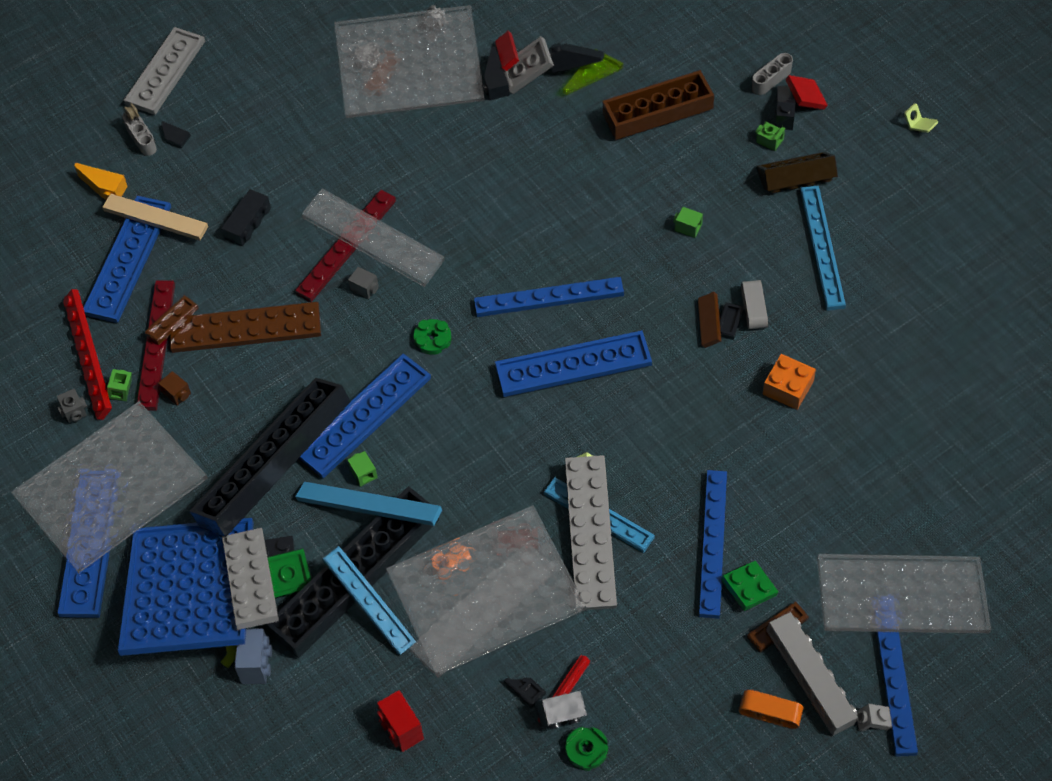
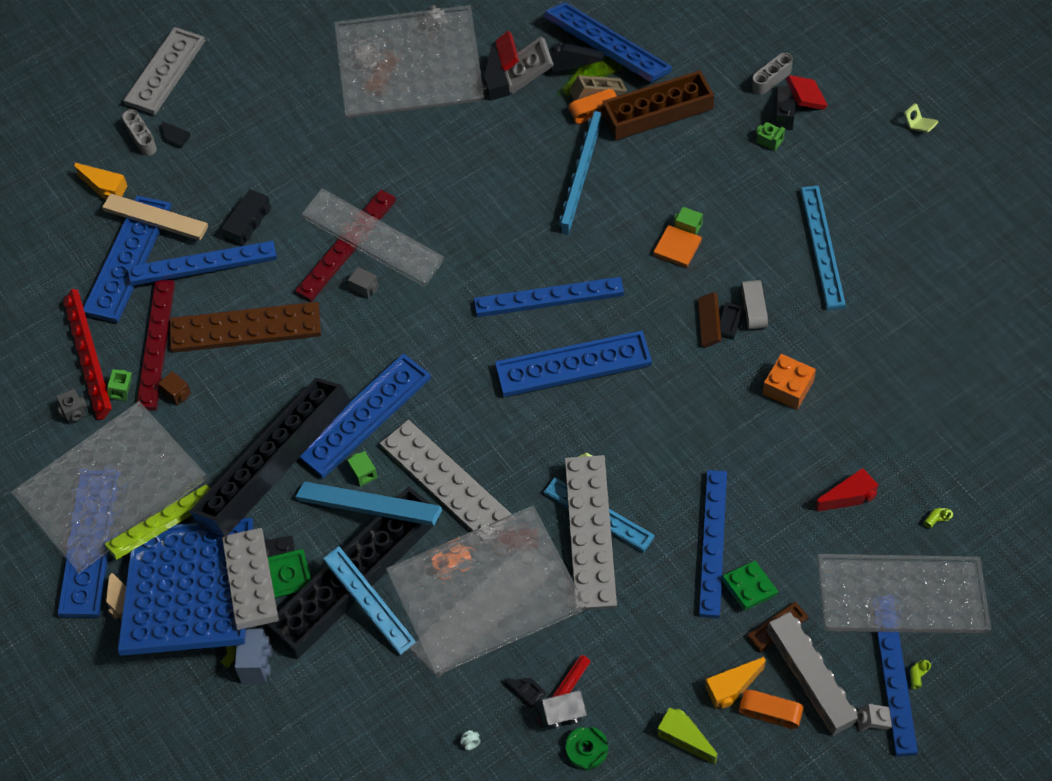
dark tan bush [123,103,140,121] -> none
reddish brown tile [145,295,199,345] -> none
red brick [377,690,424,752] -> none
green plate [414,319,452,355] -> none
dark brown slope [756,152,838,193] -> none
none -> lime plate [105,485,210,560]
none -> tan slope [106,573,126,621]
none -> blue plate [128,241,277,286]
none -> light grey plate [380,420,515,545]
none -> light aqua plate [460,731,480,750]
none -> blue plate [544,2,672,82]
none -> dark azure plate [559,111,601,235]
none -> orange beam [568,89,617,124]
none -> dark tan slope [569,75,627,101]
none -> orange tile [653,225,702,268]
none -> lime slope [657,707,717,765]
none -> light orange slope [706,657,766,709]
none -> red slope [815,468,878,512]
none -> lime arm [910,660,931,689]
none -> lime arm [923,508,953,529]

